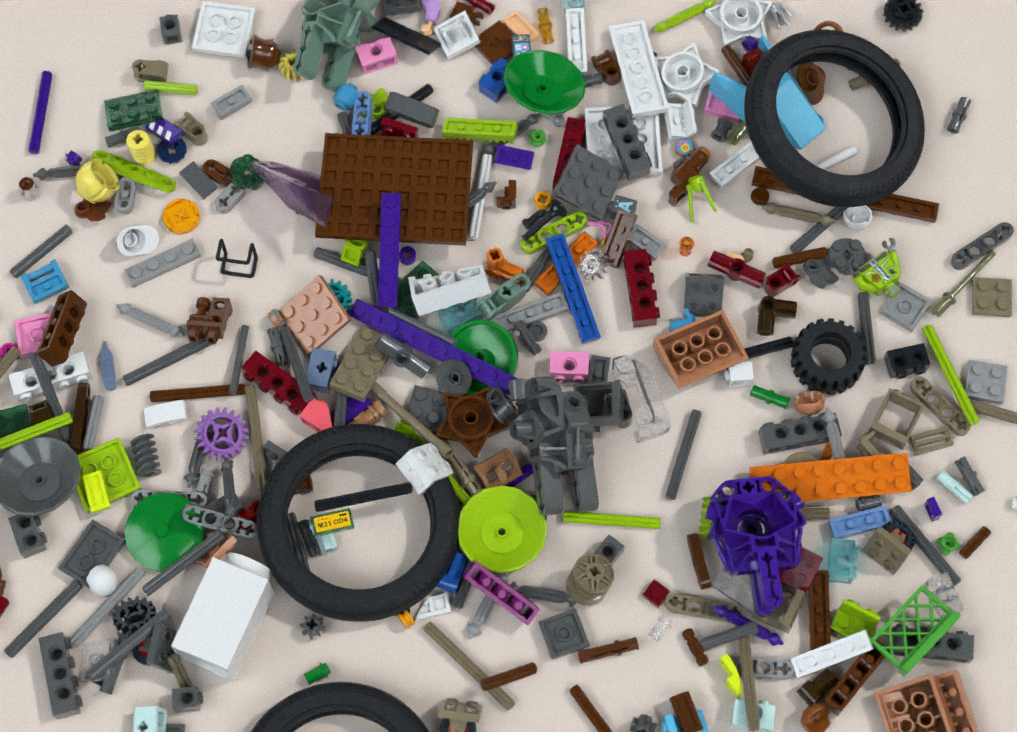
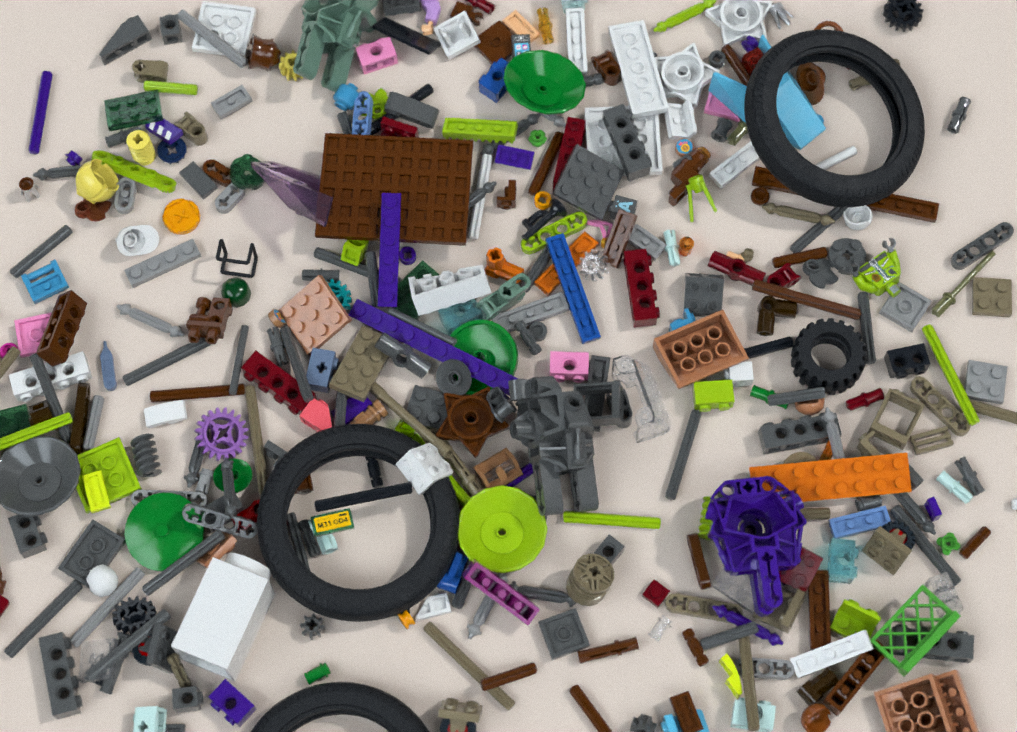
none -> dark grey slope [99,15,152,66]
none -> light grey axle [177,10,248,68]
none -> dark purple brick [208,679,257,727]
none -> green dish [213,458,253,493]
none -> dark green hair [221,277,251,308]
none -> dark grey axle [302,268,339,282]
none -> black axle [365,457,383,488]
none -> reddish brown axle [528,131,564,196]
none -> light aqua axle [663,230,680,267]
none -> lime brick [692,380,735,412]
none -> dark grey bush [709,50,726,69]
none -> reddish brown axle [752,280,861,320]
none -> dark grey axle [767,387,825,406]
none -> dark red axle [846,388,884,411]
none -> dark grey wheel [893,492,936,535]

